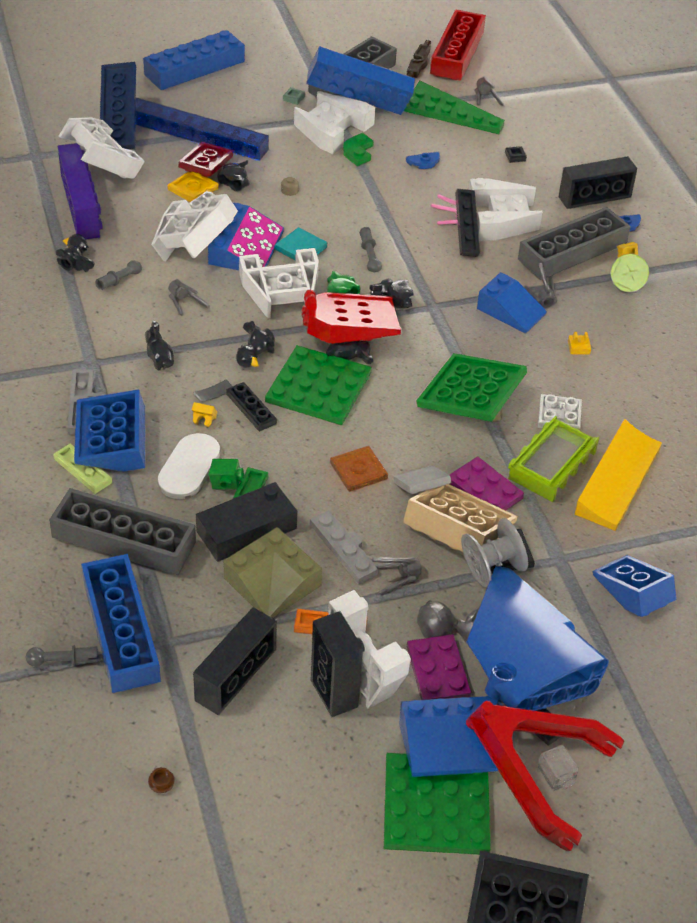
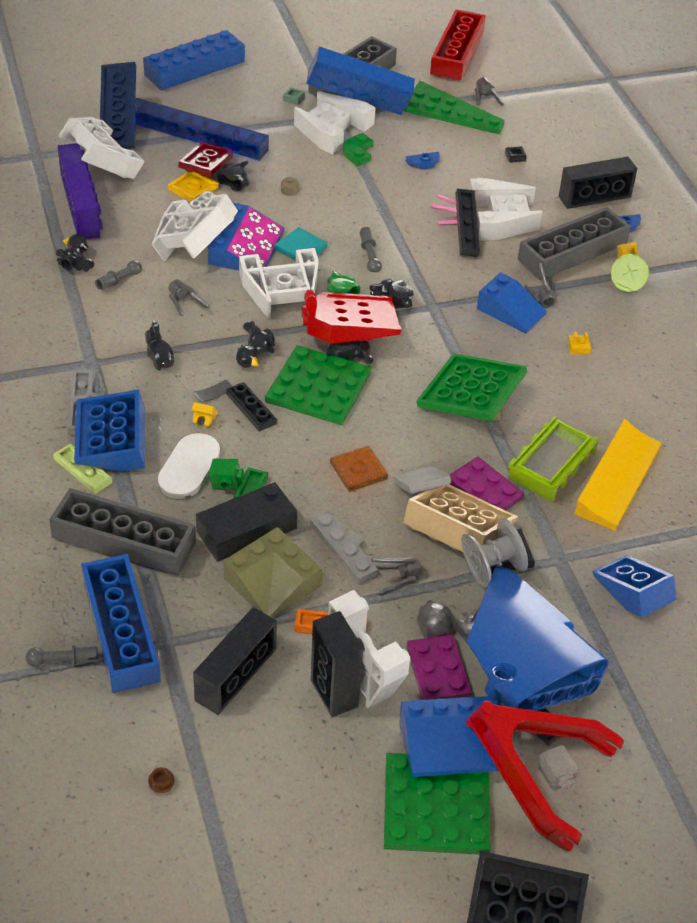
dark brown piece [406,40,431,78] -> none
white tile [538,394,582,431] -> none

